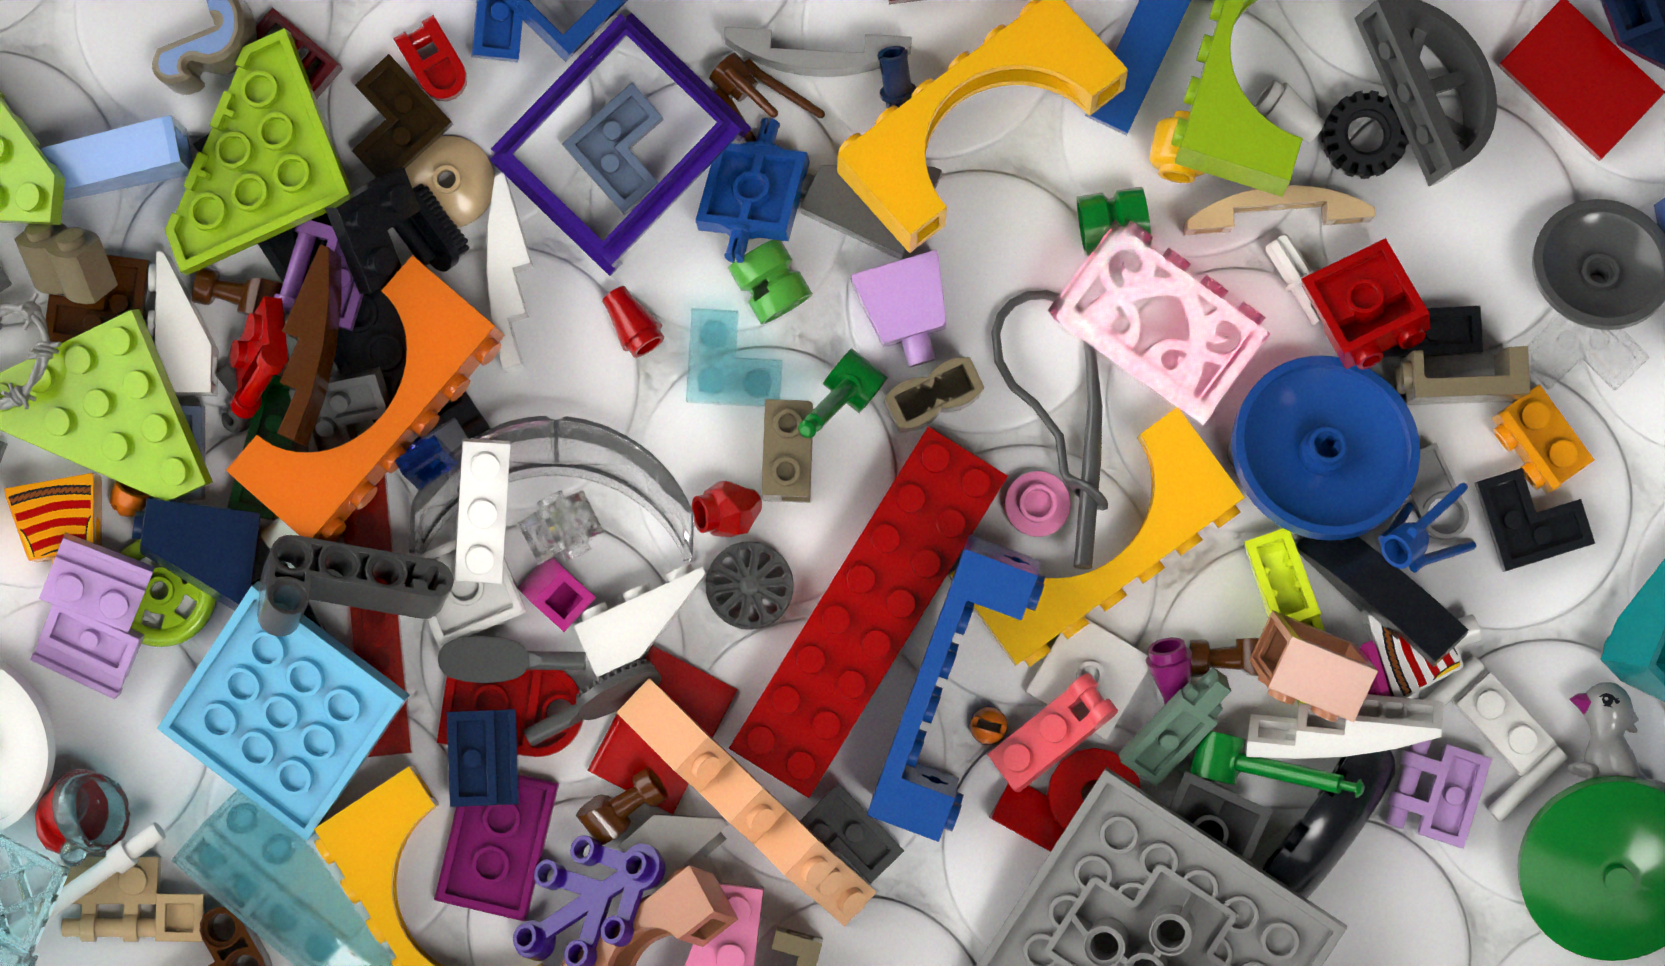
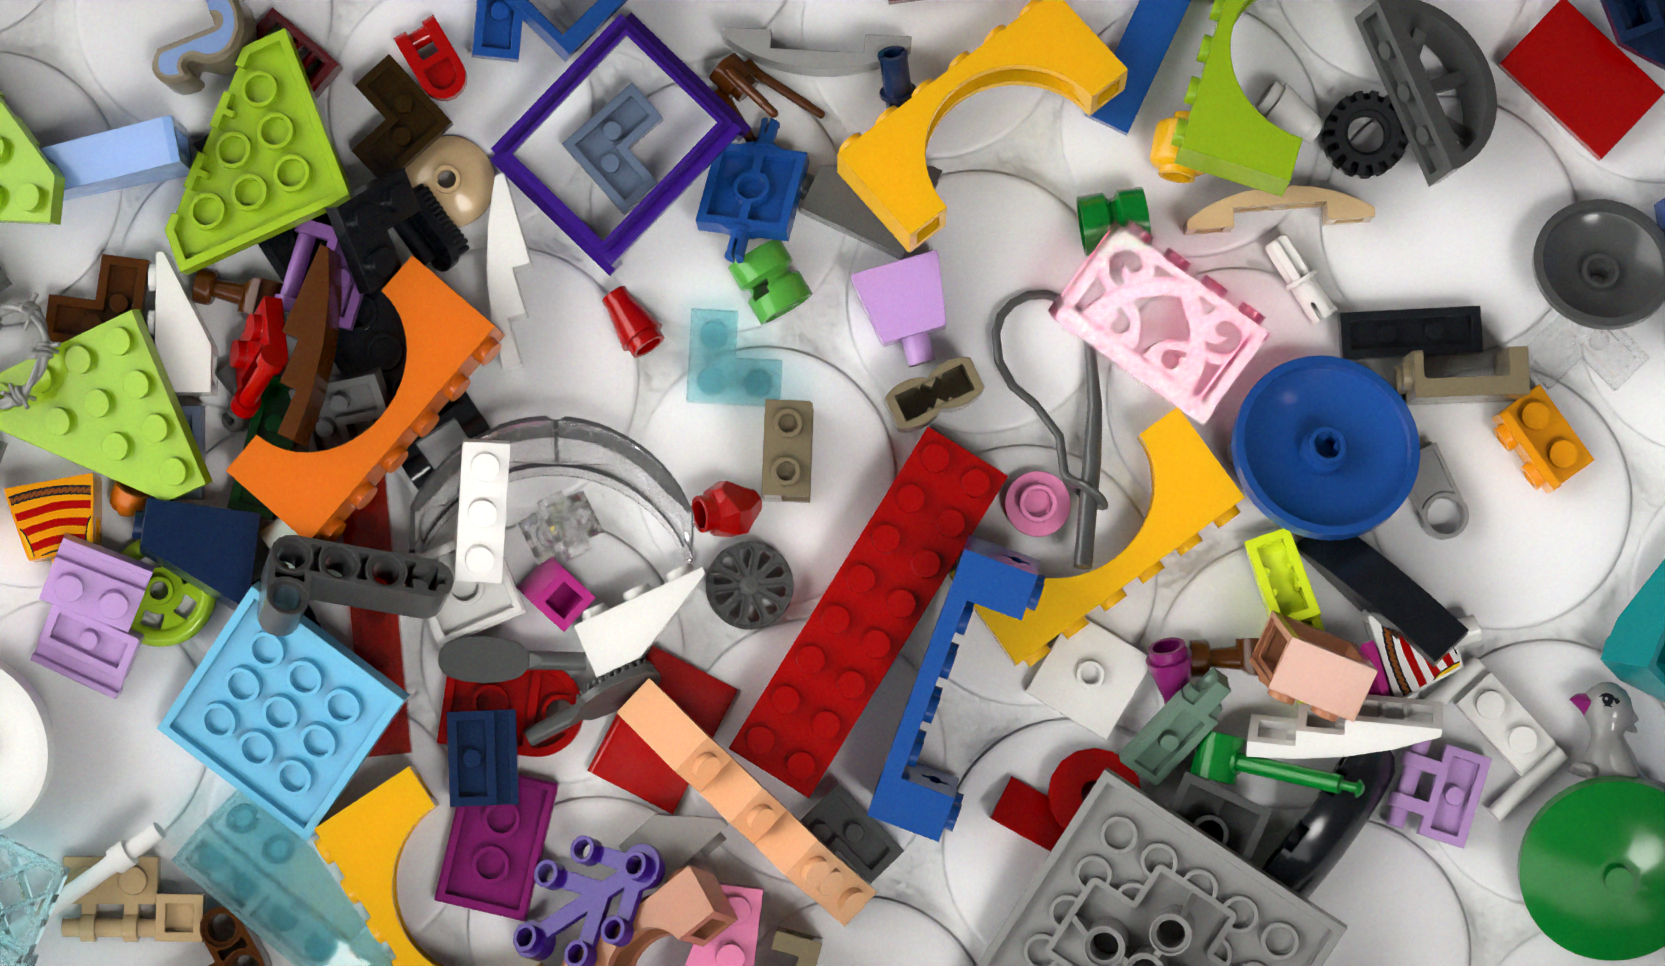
dark tan brick [14,223,118,304] -> none
clear light blue piece [35,769,130,867] -> none
clear blue plate [395,435,459,490] -> none
reddish brown leg [576,767,668,845] -> none
green piece [798,348,888,438] -> none
orange hinge [970,707,1008,745] -> none
coral plate [987,673,1118,792] -> none
red plate [1301,238,1430,370] -> none
blue plant [1378,483,1476,573] -> none
black plate [1474,468,1595,572] -> none

